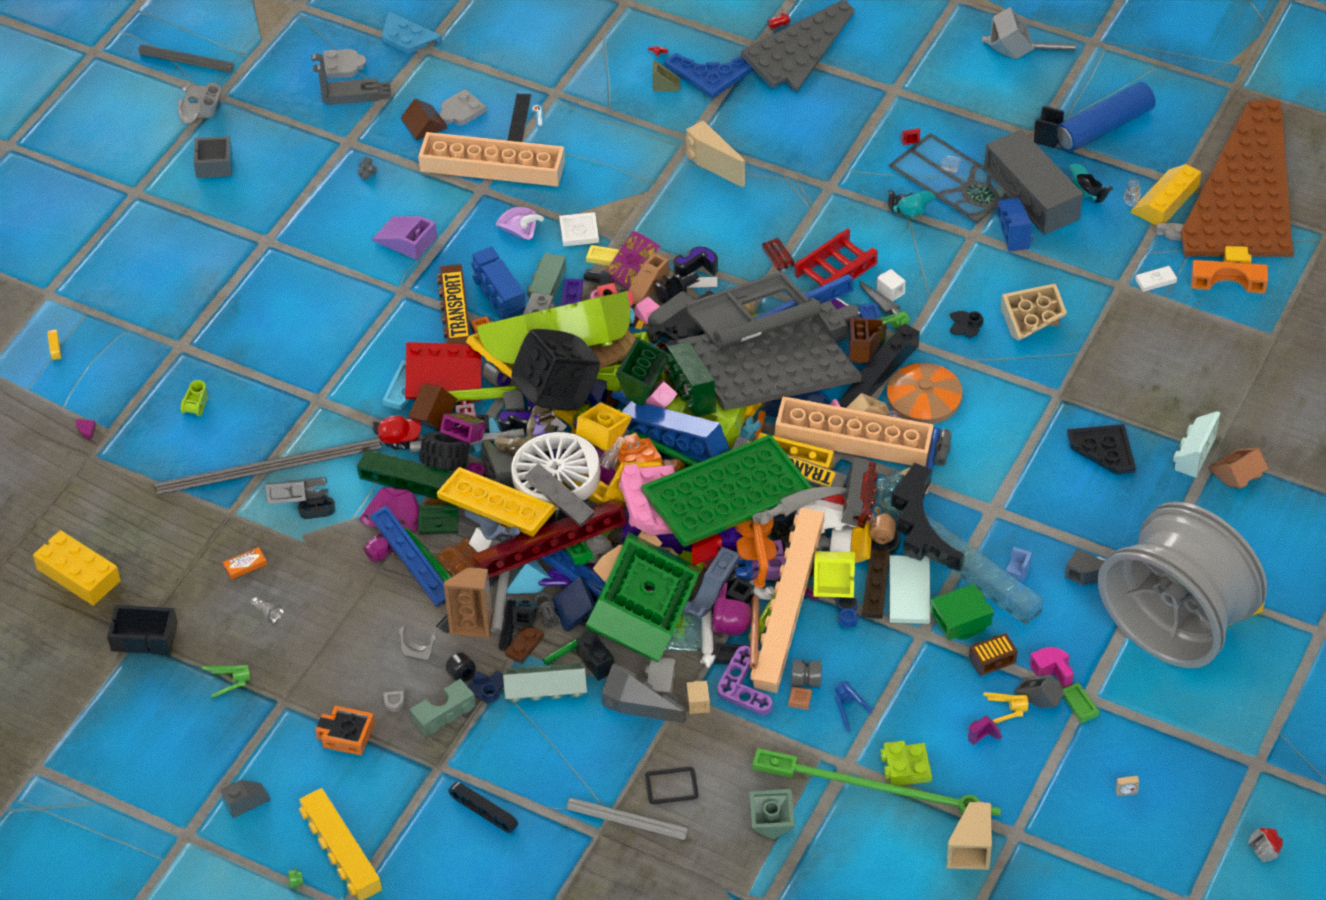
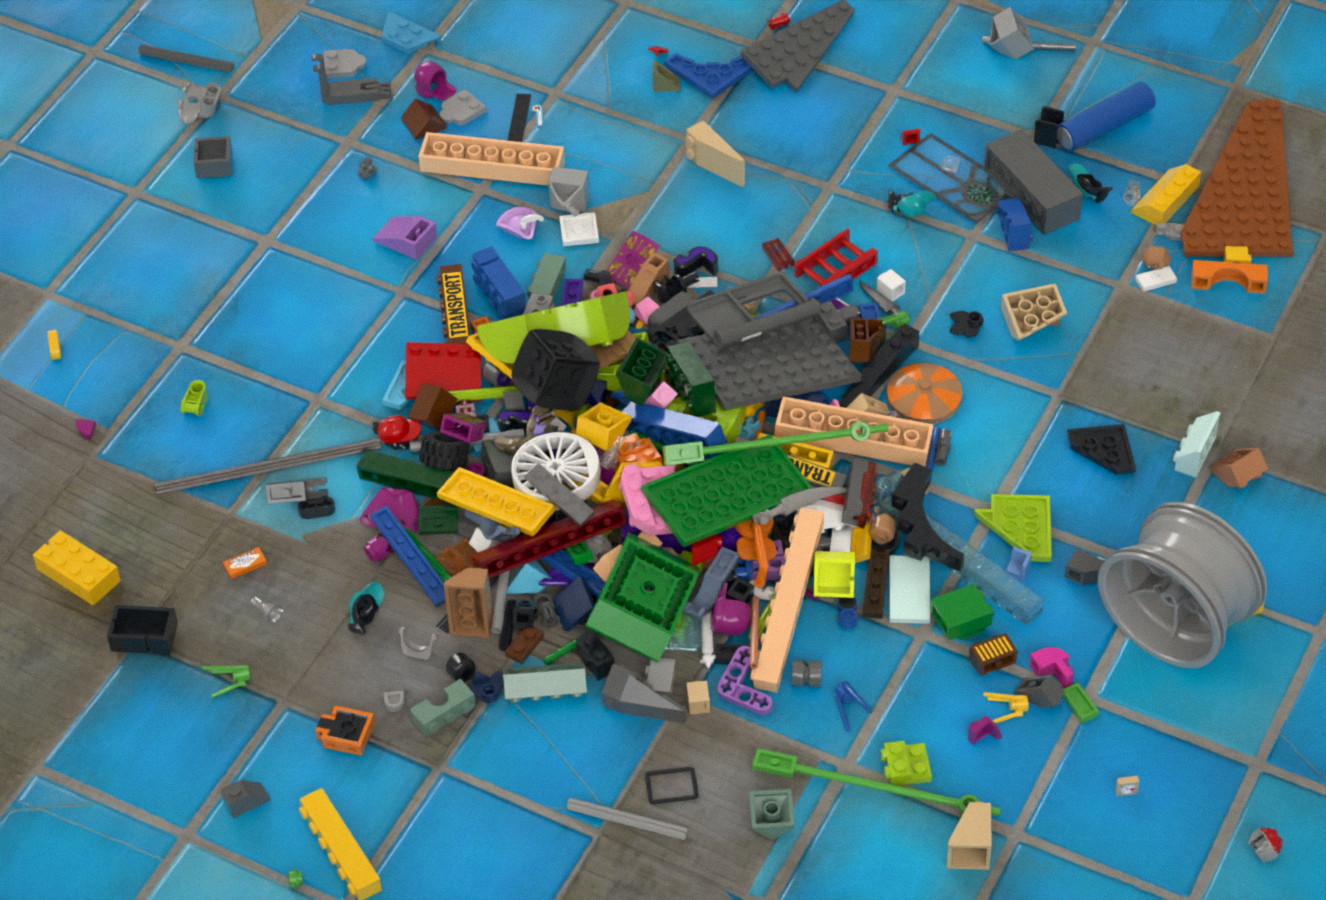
black beam [448,781,518,834] -> none
light yellow tile [586,245,619,266] -> none
nougat tile [788,686,812,710] -> none
none -> black hair [348,582,384,635]
none -> magenta piece [414,61,457,100]
none -> light grey piece [549,167,590,216]
none -> bright green bar [662,421,888,466]
none -> lime wing [974,494,1052,562]
none -> medium nougat head [1143,245,1171,270]

